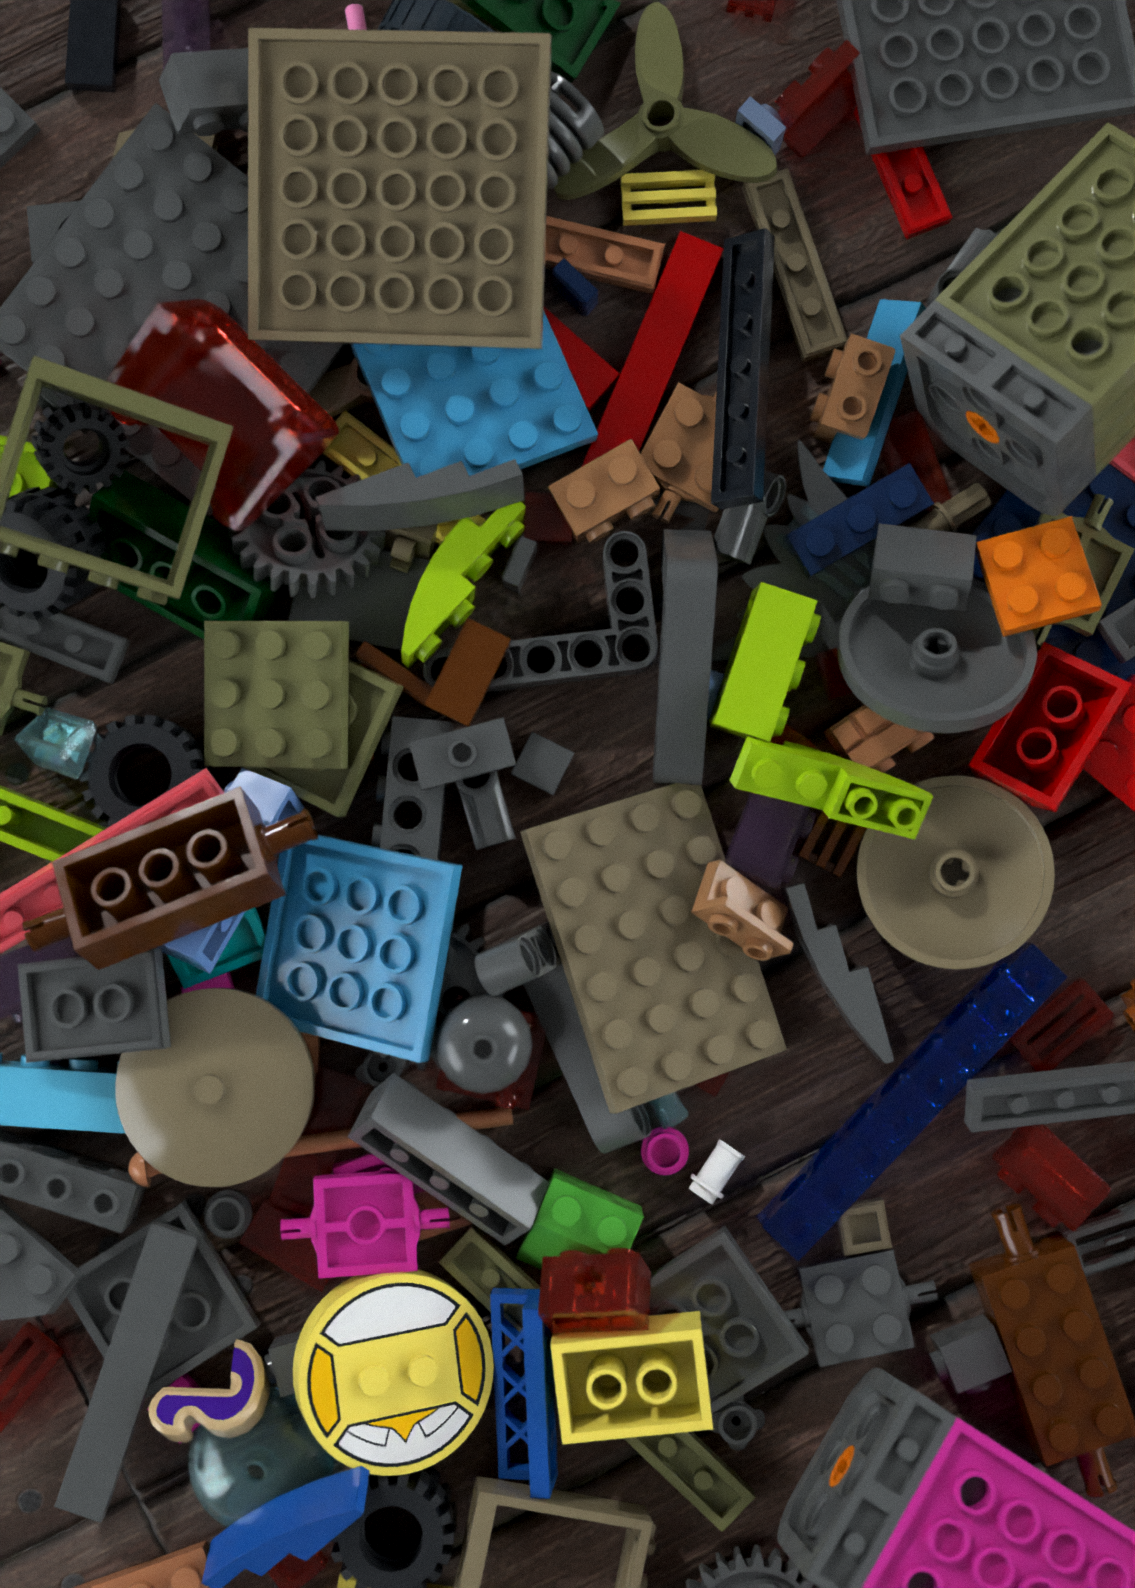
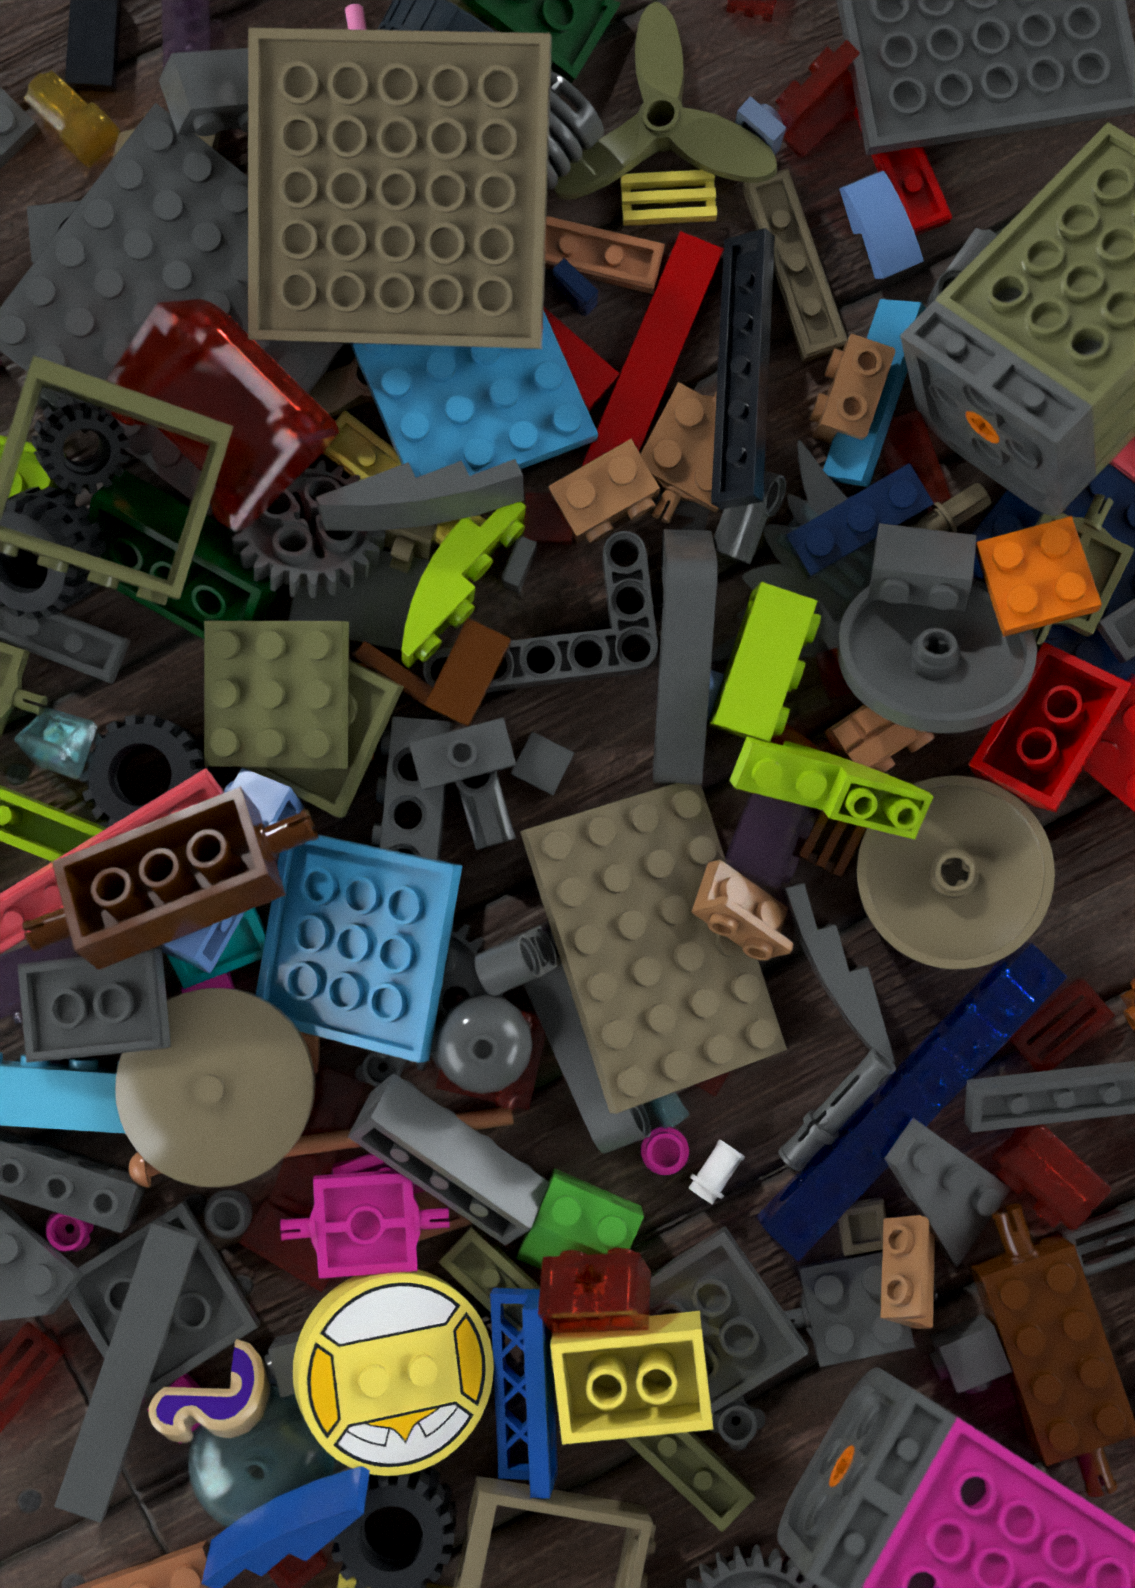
none -> clear yellow piece [24,70,121,168]
none -> dark pink plate [46,1213,94,1252]
none -> dark grey pin [778,1048,896,1172]
none -> medium blue slope [839,171,924,279]
none -> medium nougat bracket [881,1215,935,1329]
none -> dark grey wing [885,1118,1011,1268]

